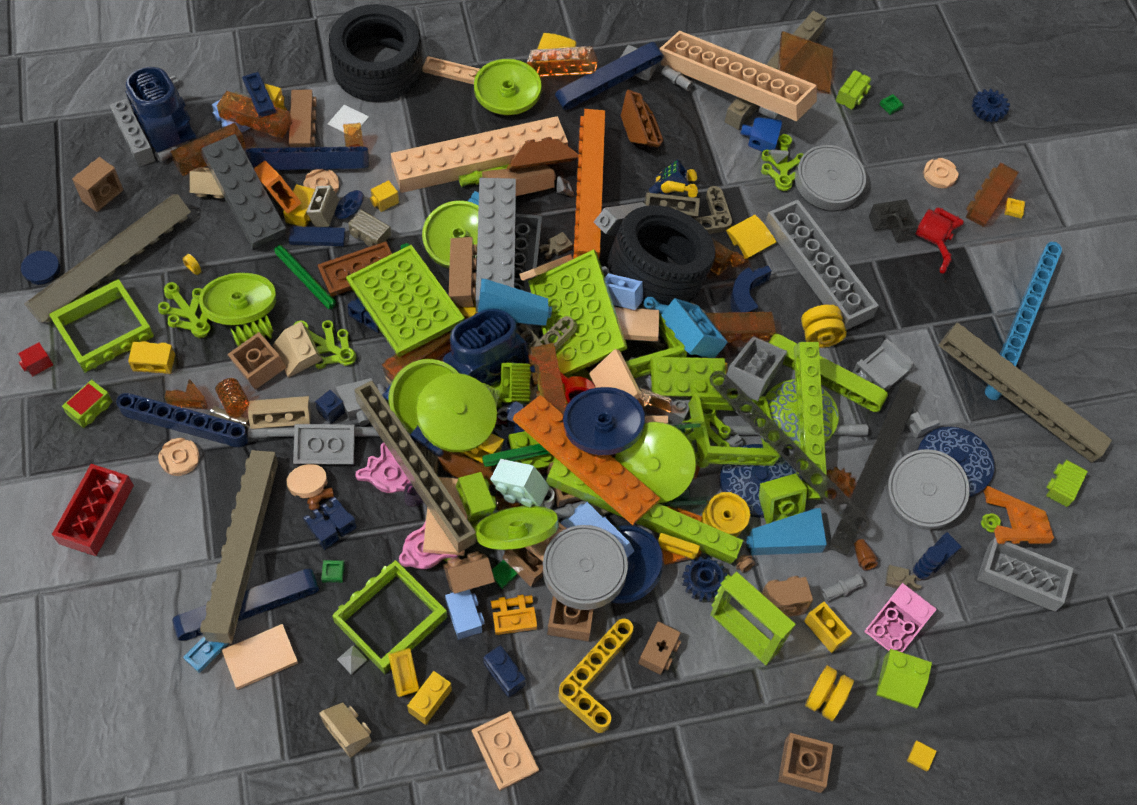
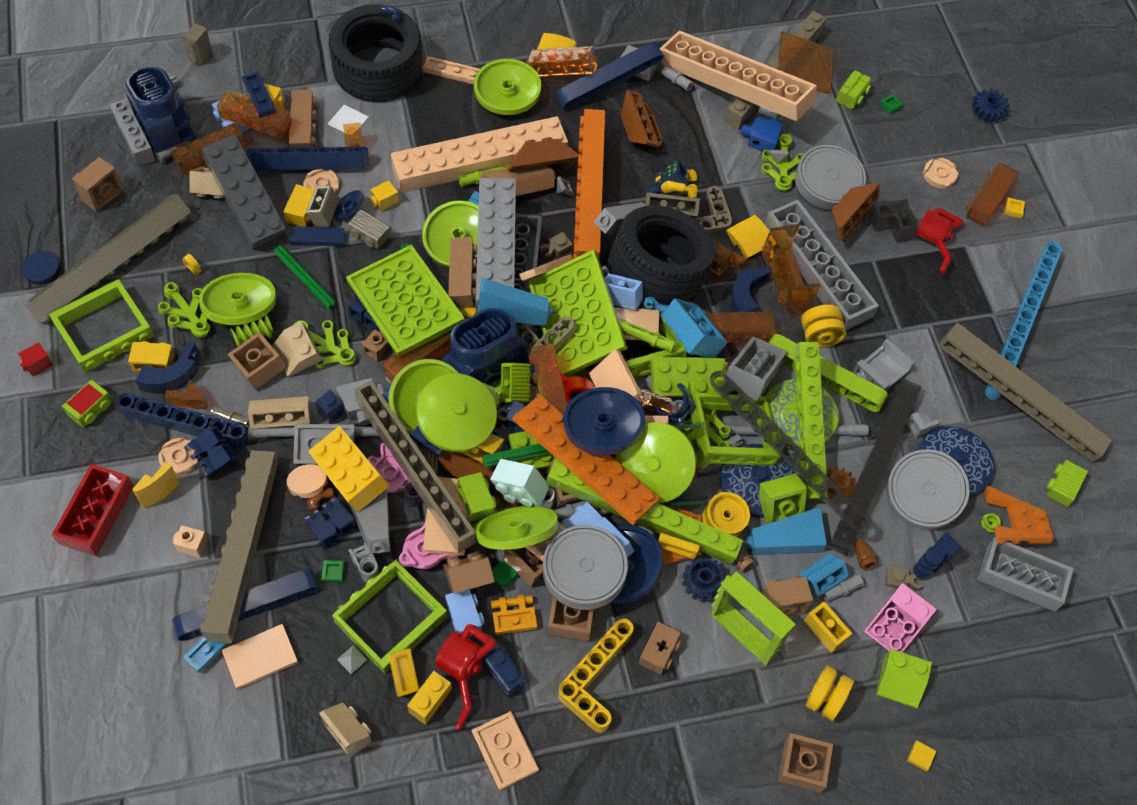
clear orange piece [215,378,249,418] -> none
orange slope [254,160,302,214] -> none
dark orange plate [317,241,392,297] -> none
none -> yellow slope [132,462,180,508]
none -> dark blue arch [135,341,199,394]
none -> light nougat brick [173,525,208,558]
none -> dark tan brick [183,23,213,65]
none -> dark blue legs [184,426,238,478]
none -> yellow brick [308,426,389,512]
none -> light grey piece [348,542,380,583]
none -> light grey slope [349,489,390,553]
none -> medium nougat brick [361,329,391,362]
none -> dark blue arm [380,5,402,21]
none -> red piece [436,624,497,730]
none -> lime pin [620,320,676,352]
none -> dark blue helmet [656,383,696,424]
none -> clear orange windscreen [762,224,821,312]
none -> dark azure brick [799,553,849,598]
none -> dark orange wedge [832,183,880,241]

